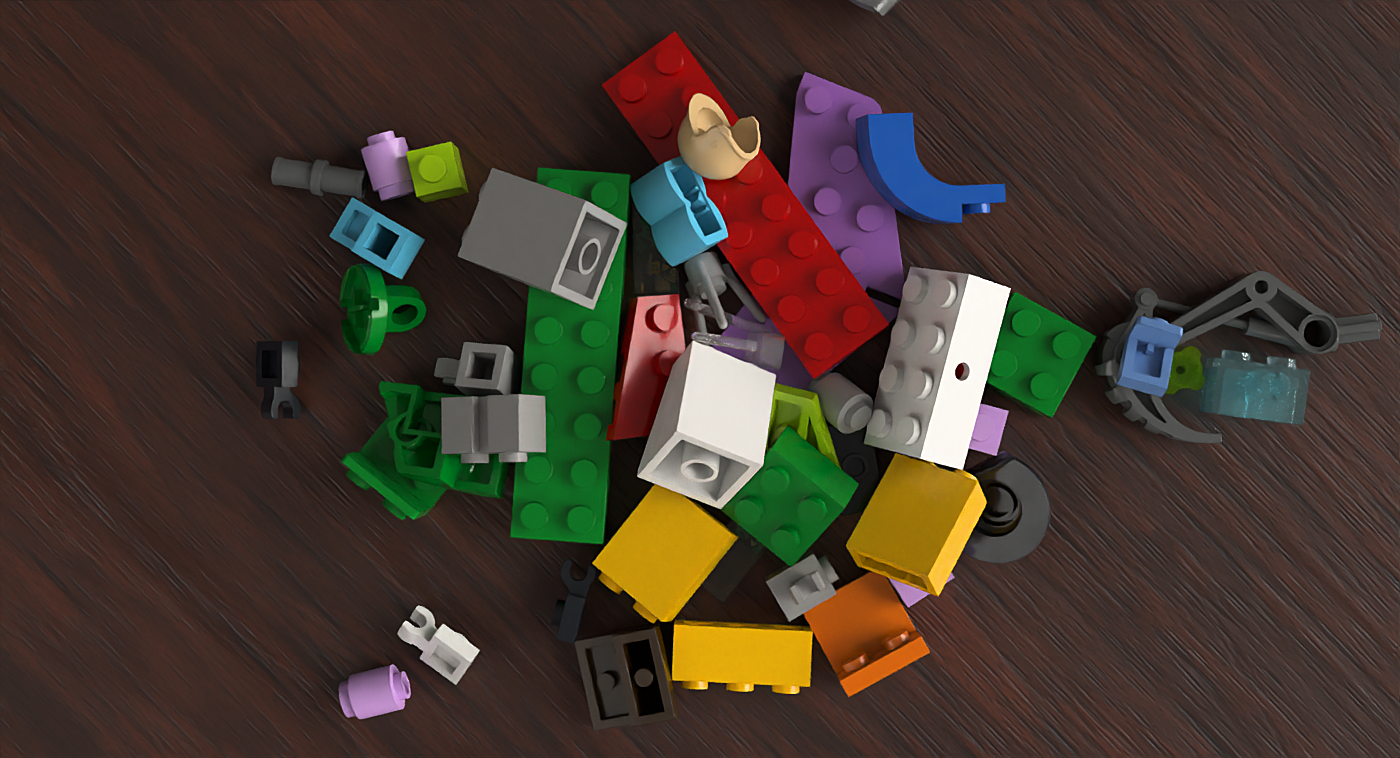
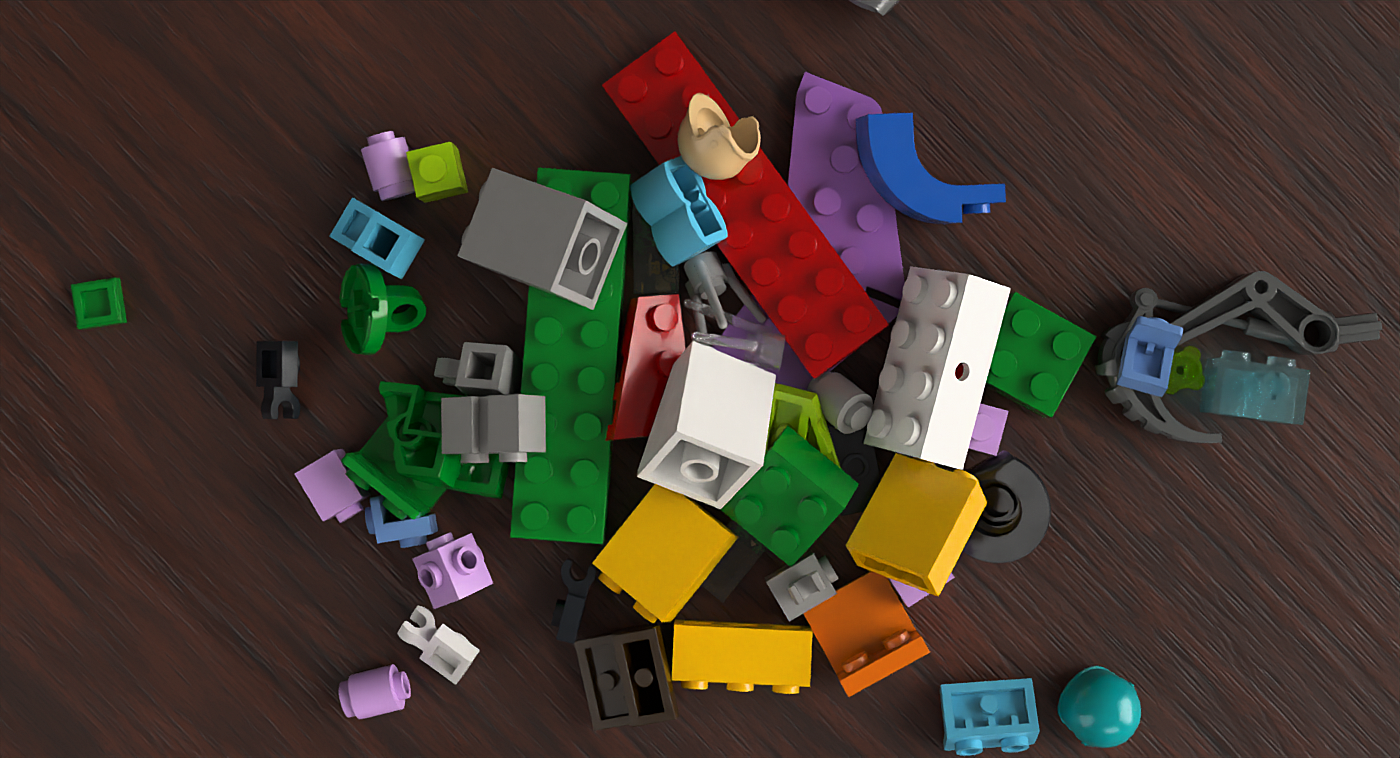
dark grey pin [271,156,369,199] -> none
none -> green tile [71,278,127,330]
none -> lavender brick [295,449,371,523]
none -> medium blue bracket [365,495,438,548]
none -> lavender brick [413,532,493,609]
none -> medium azure bracket [939,678,1040,756]
none -> teal helmet [1057,665,1141,748]

